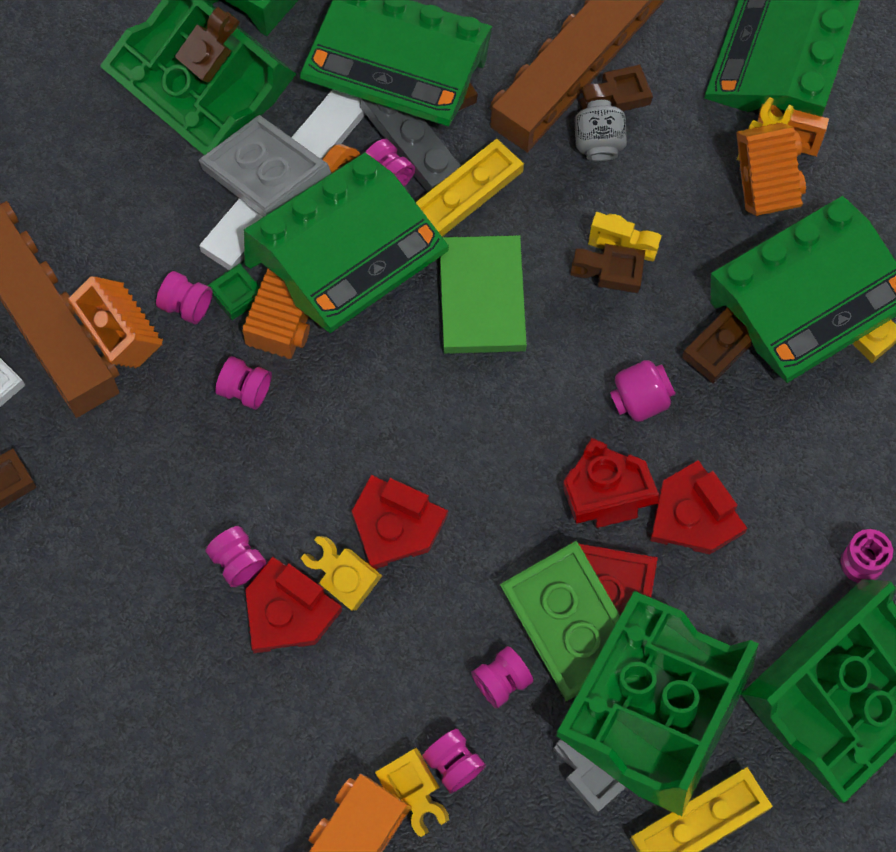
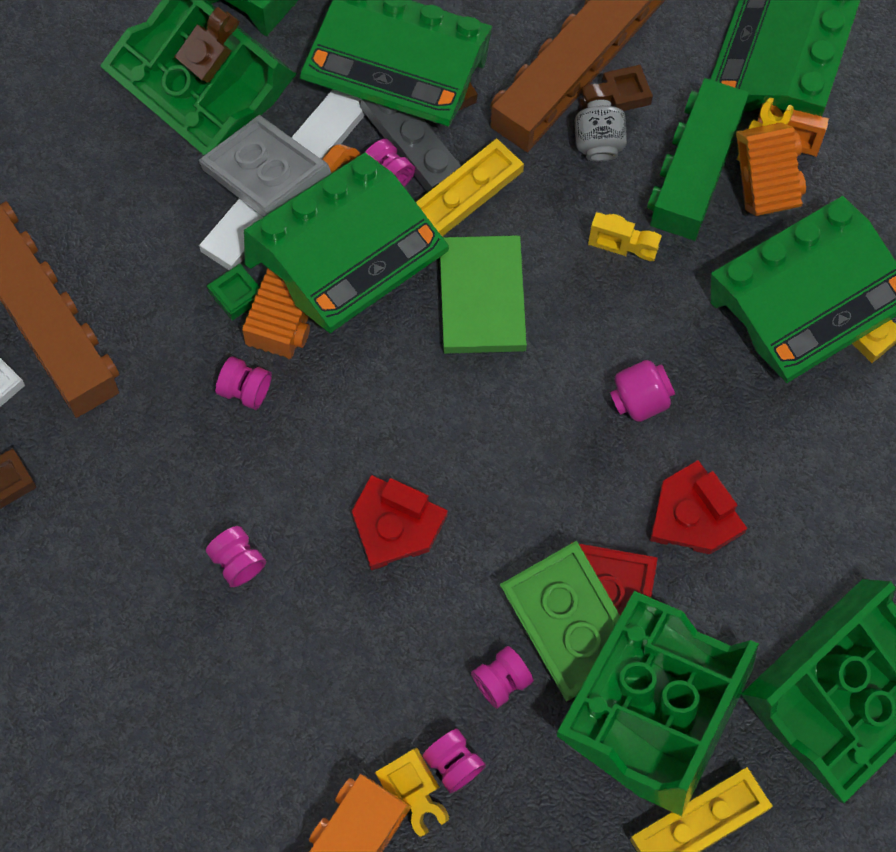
orange brick [68,276,163,368] -> none
dark pink wheel [156,271,213,325] -> none
red plate [245,557,342,653] -> none
yellow plate [301,536,382,611] -> none
light grey plate [553,740,626,814] -> none
red plate [564,438,659,528] -> none
reddish brown plate [570,243,645,293] -> none
reddish brown plate [682,307,753,384] -> none
dark pink wheel [840,529,893,583] -> none
none -> green brick [647,78,749,241]

